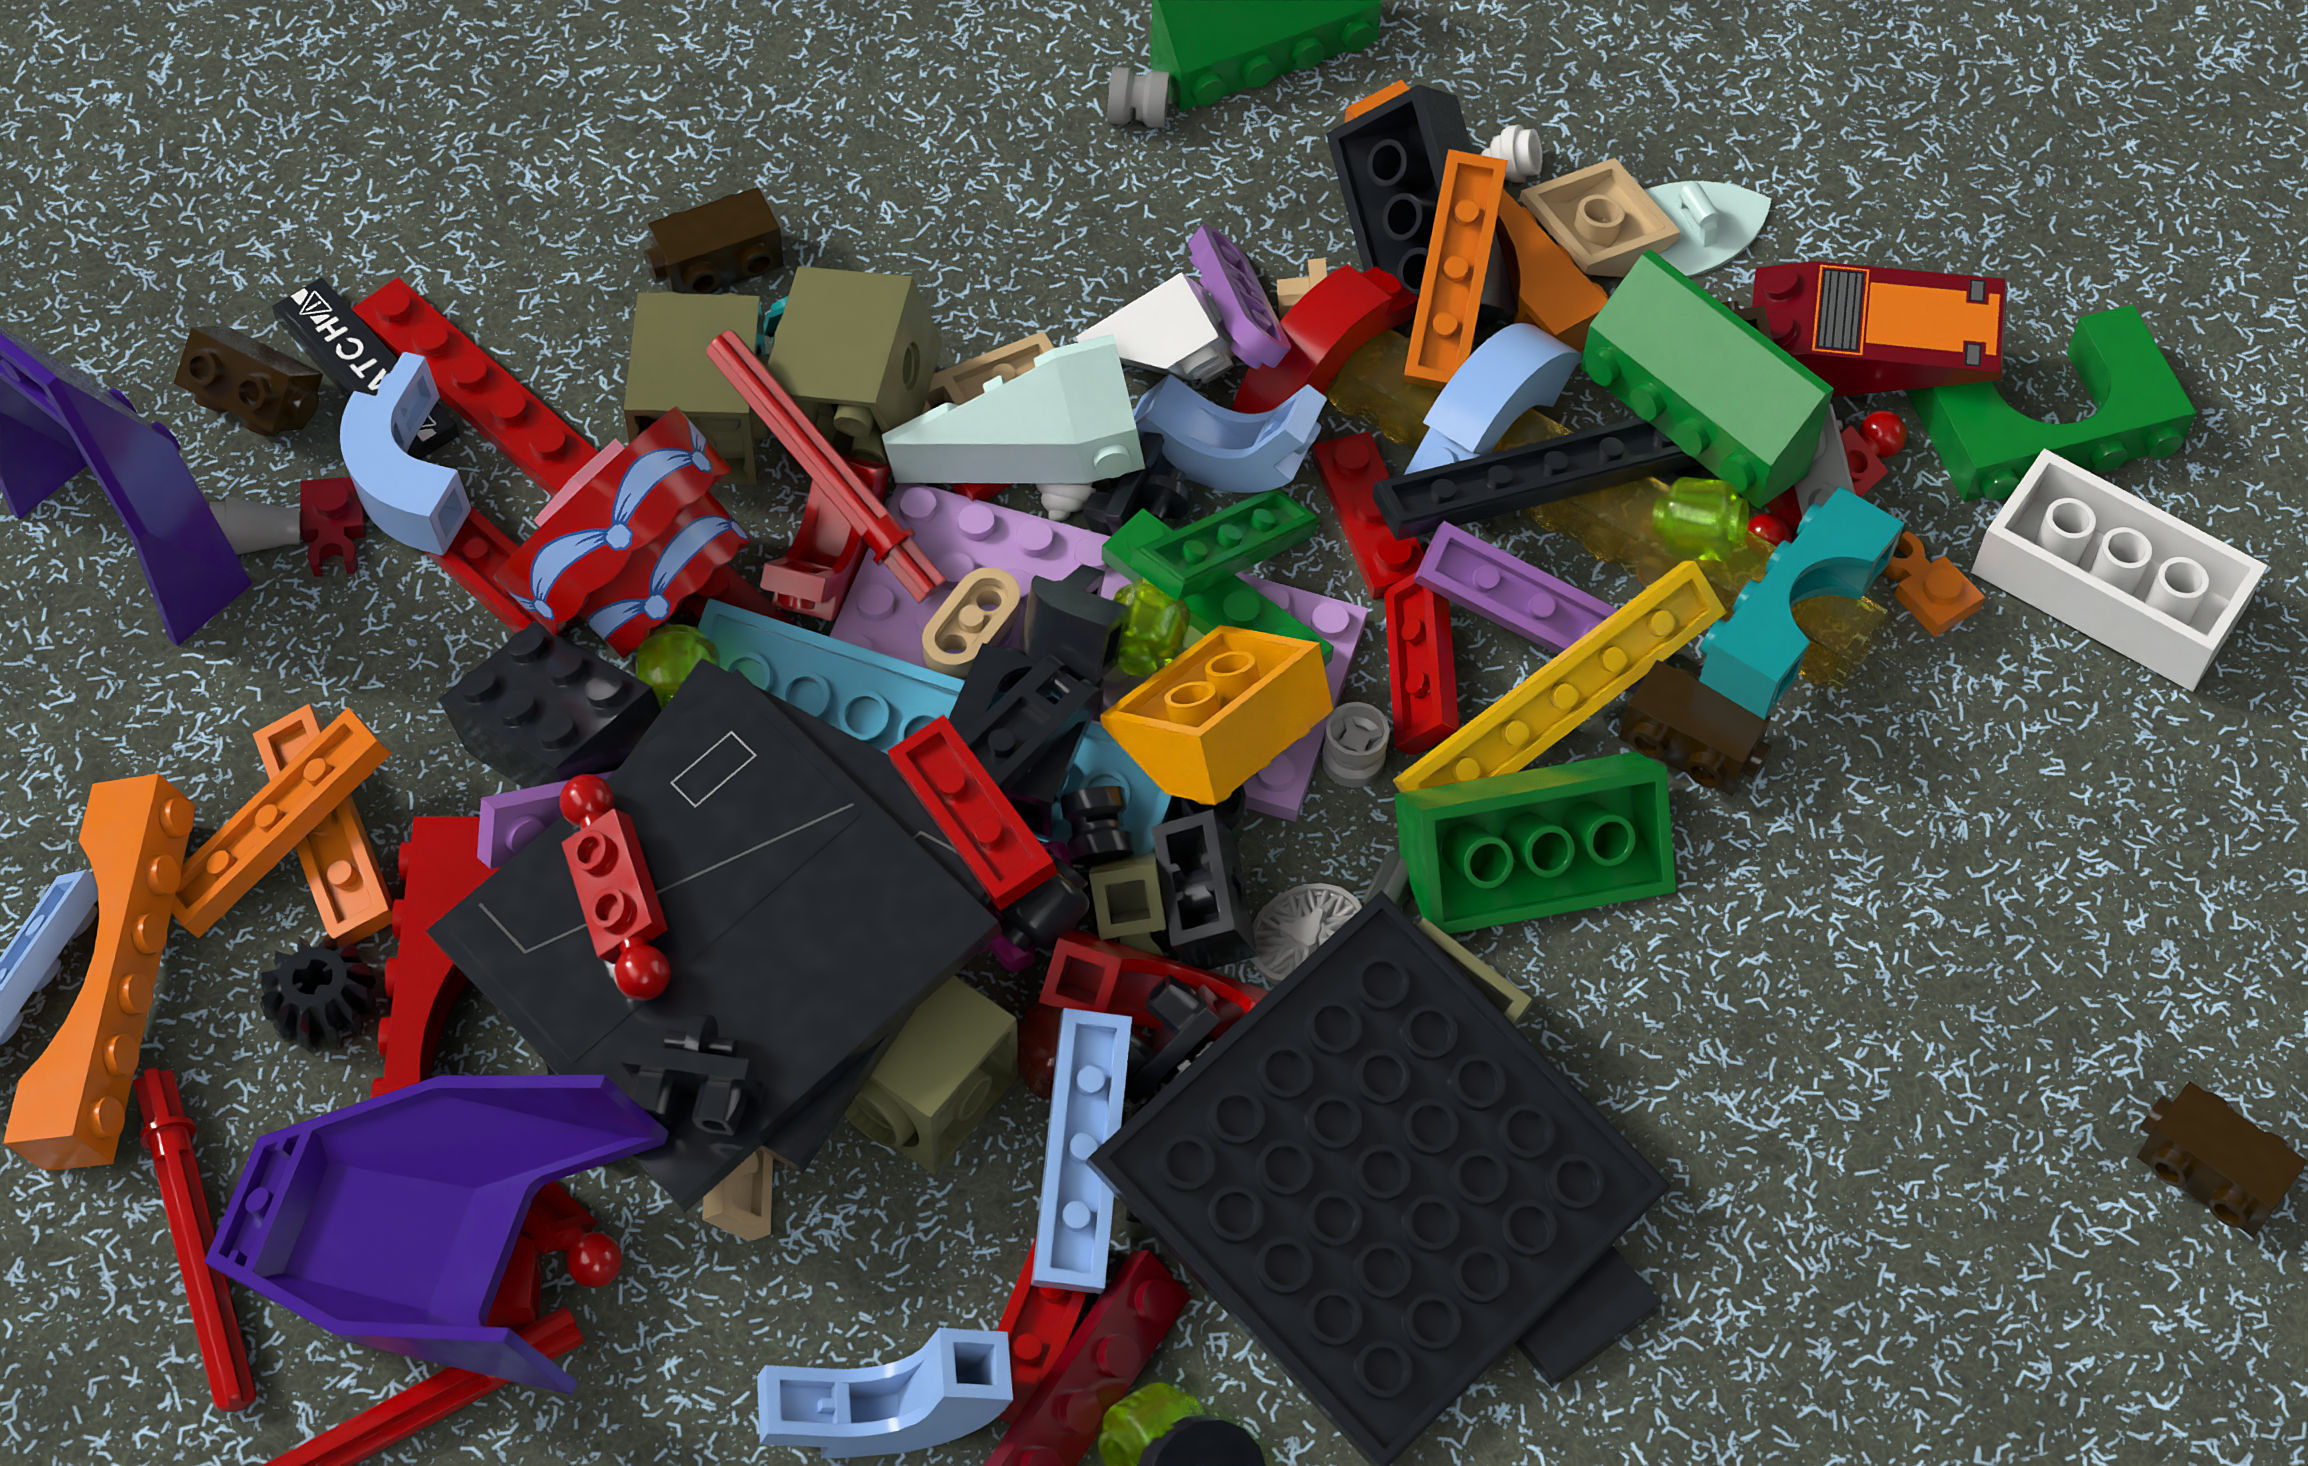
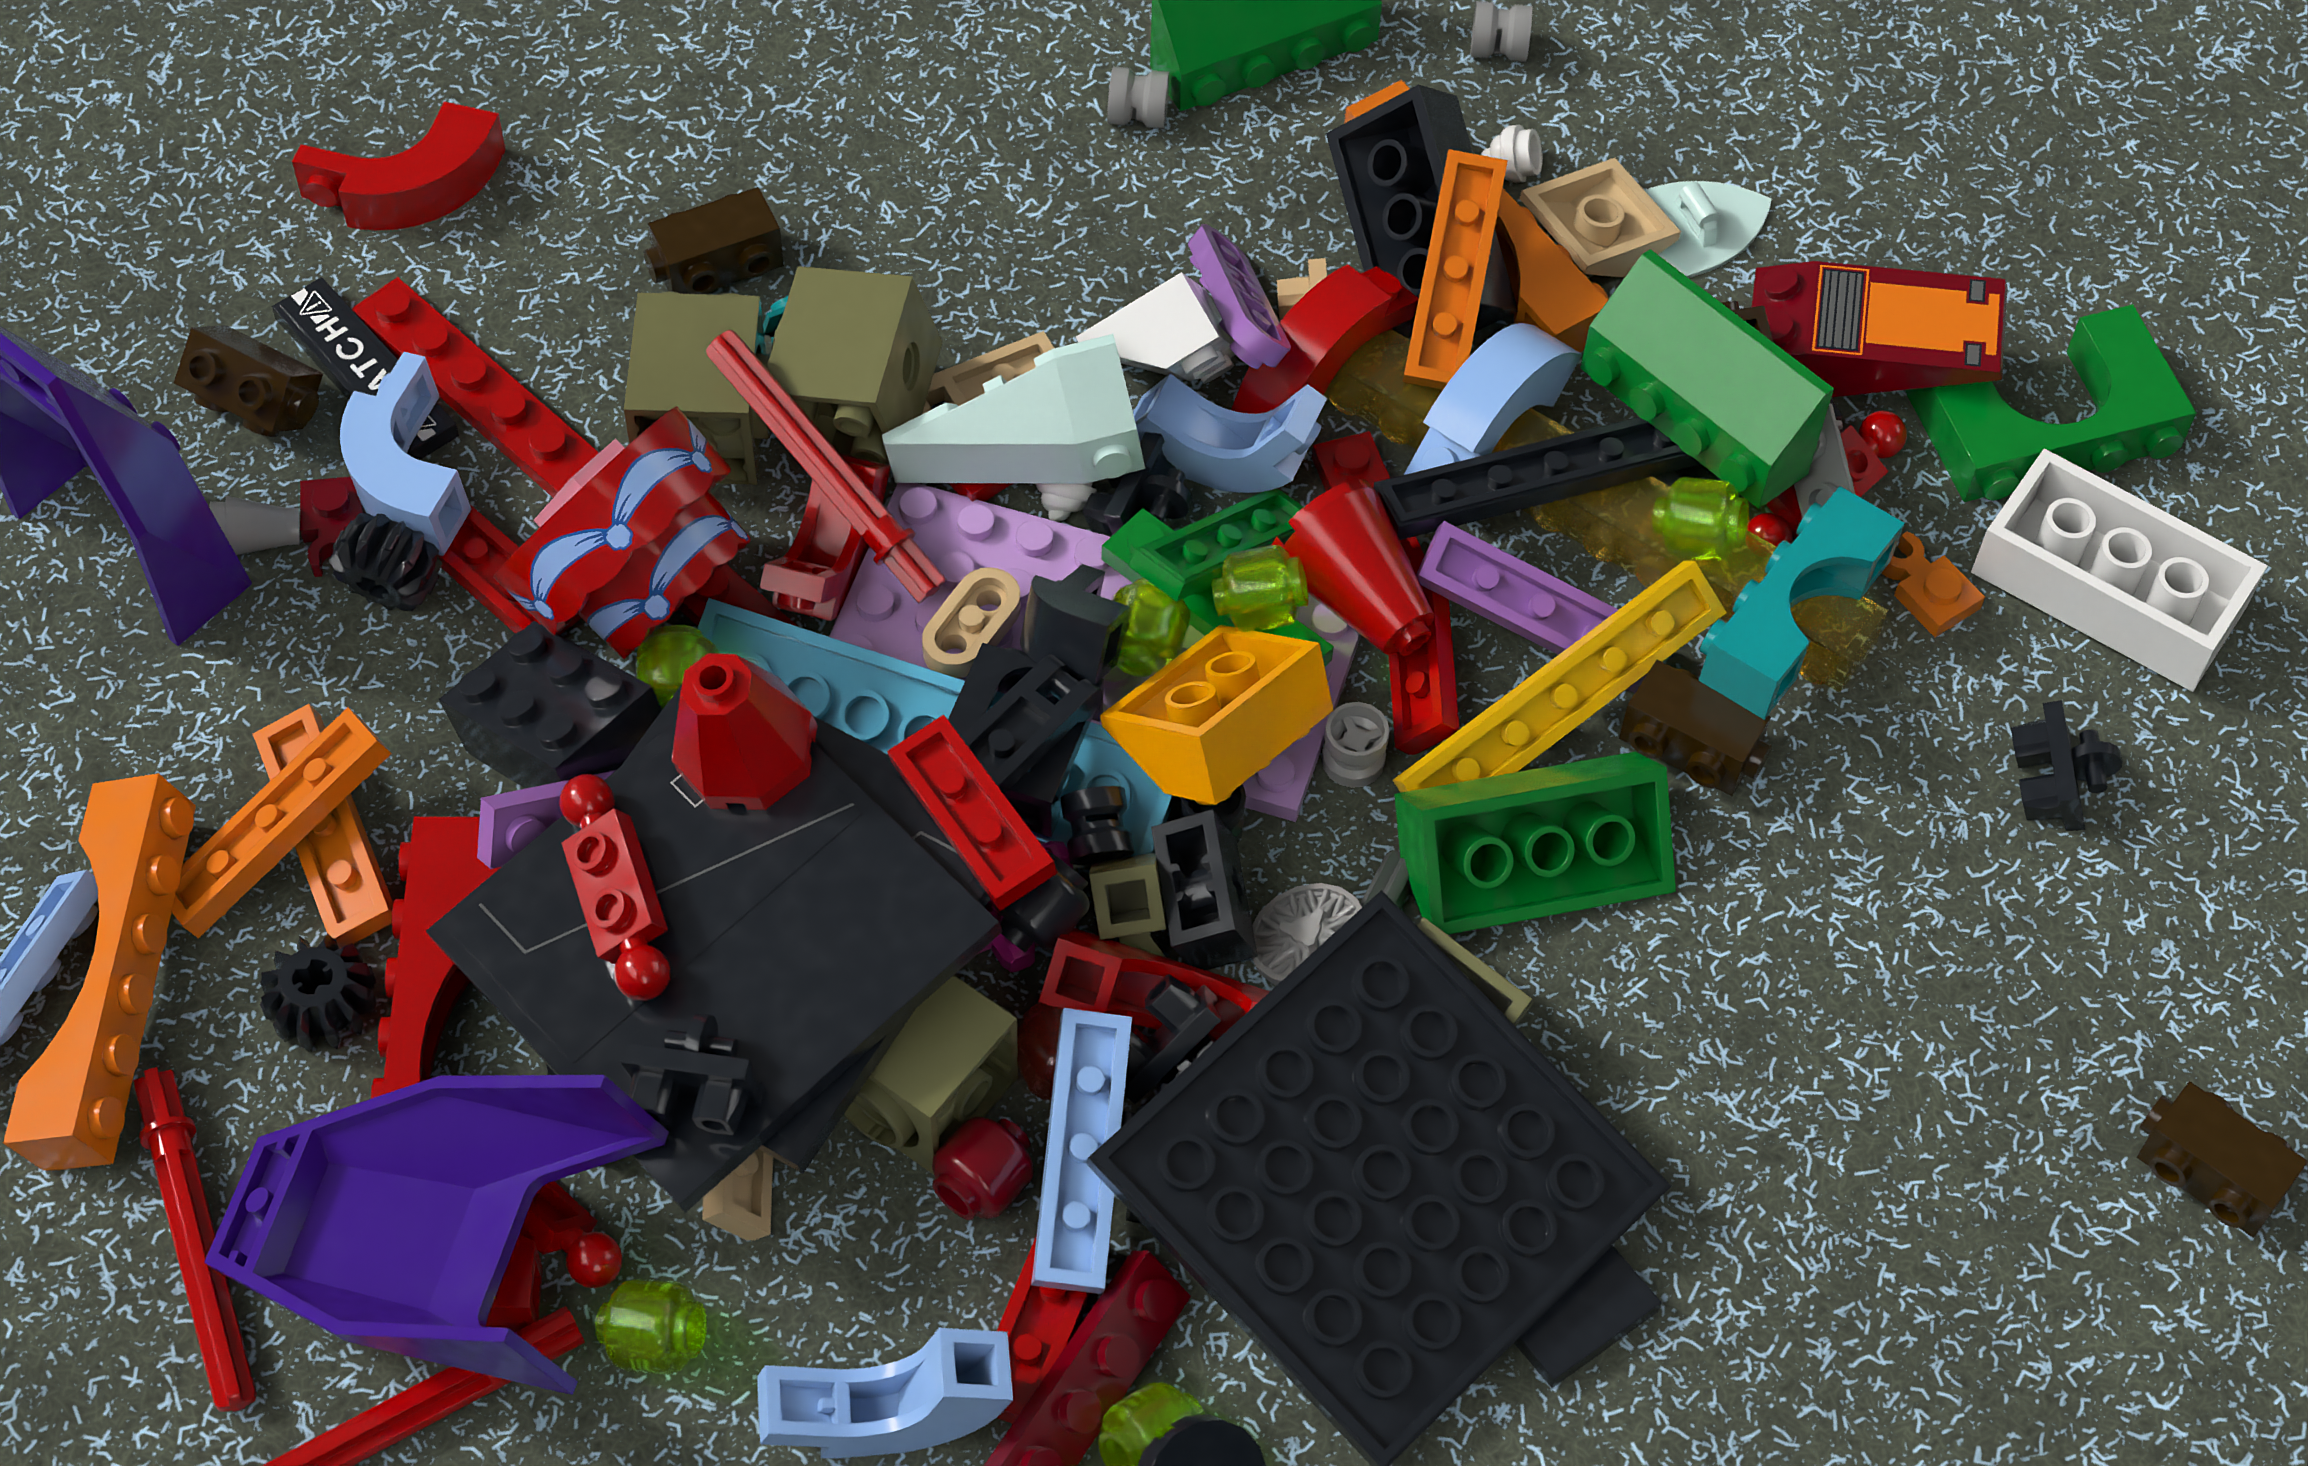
none -> red arch [292,101,506,230]
none -> black gear [329,513,443,611]
none -> clear neon green head [596,1279,707,1375]
none -> red cone [671,653,817,810]
none -> dark red head [932,1116,1034,1220]
none -> clear neon green head [1212,545,1309,632]
none -> red cone [1269,479,1435,656]
none -> light grey wheel [1470,1,1532,62]
none -> black hips [2011,700,2123,831]

